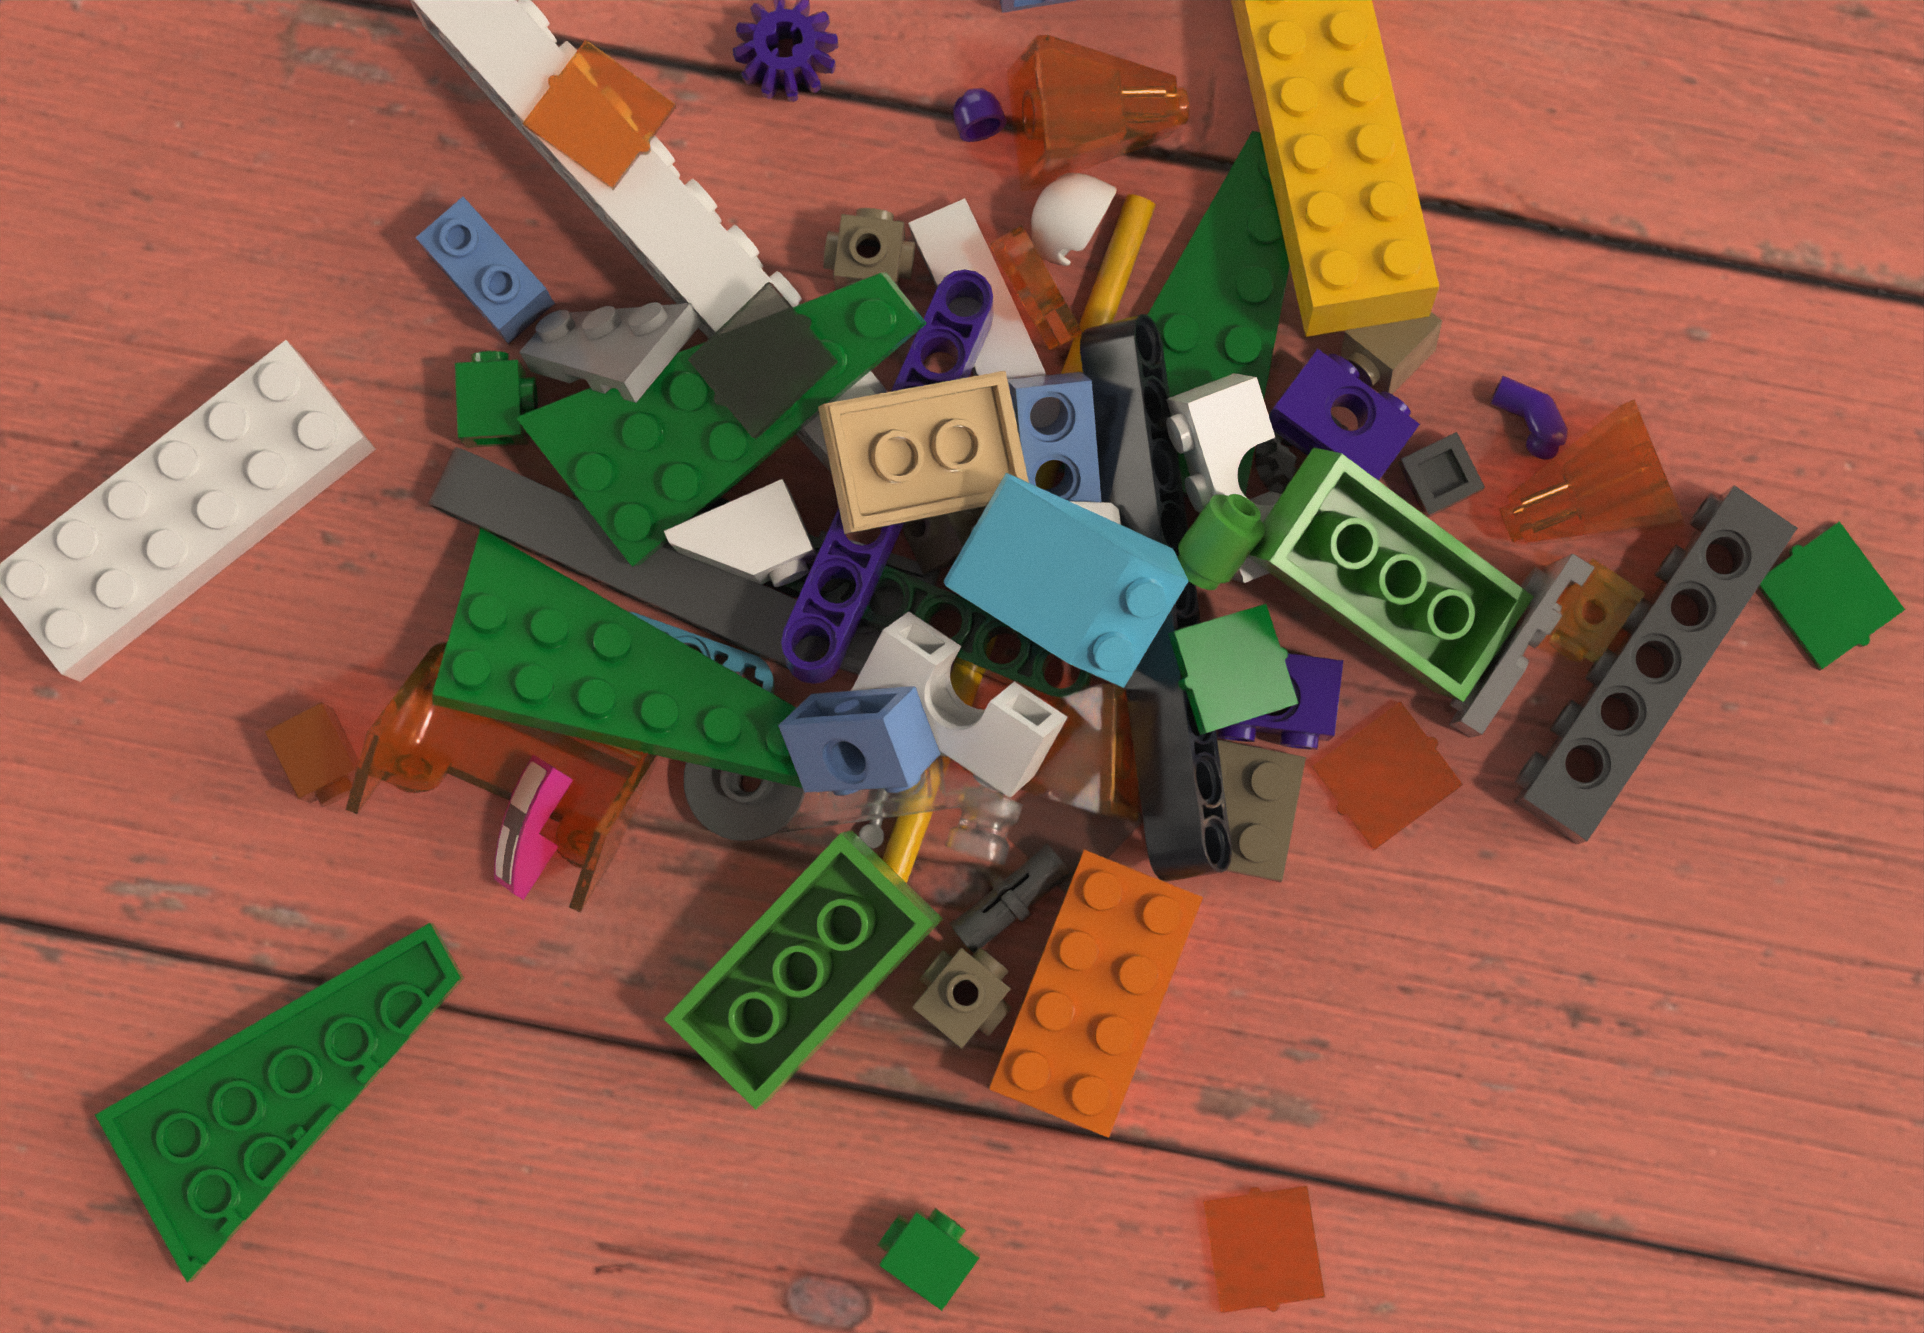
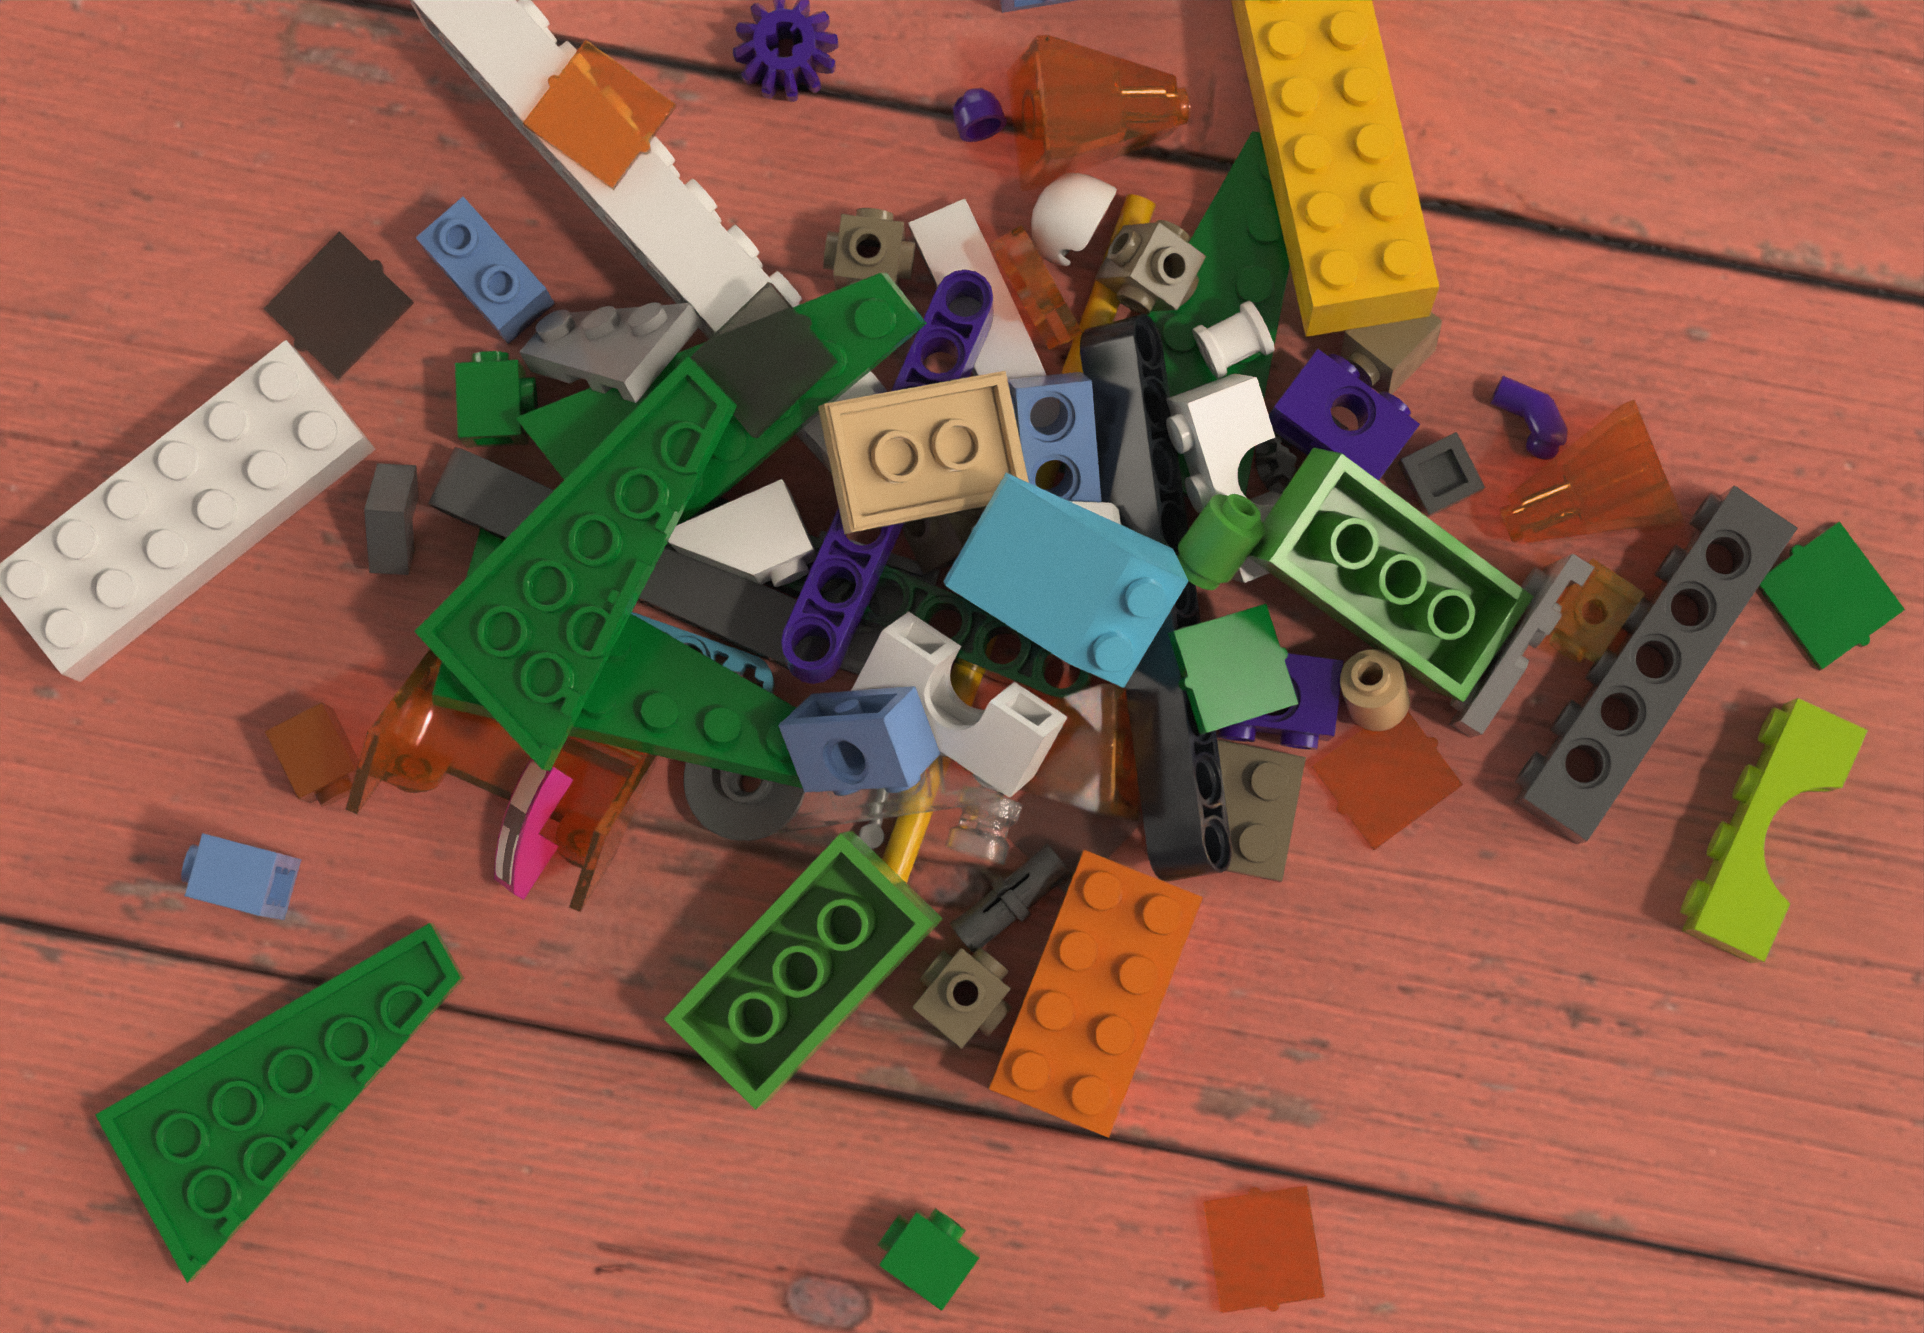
none -> medium blue brick [181,833,302,920]
none -> clear smoke piece [263,231,414,380]
none -> dark grey piece [364,463,419,575]
none -> green wing [414,356,738,771]
none -> dark tan brick [1094,220,1206,315]
none -> white bush [1192,301,1275,379]
none -> tan brick [1340,649,1410,731]
none -> lime arch [1680,698,1868,963]

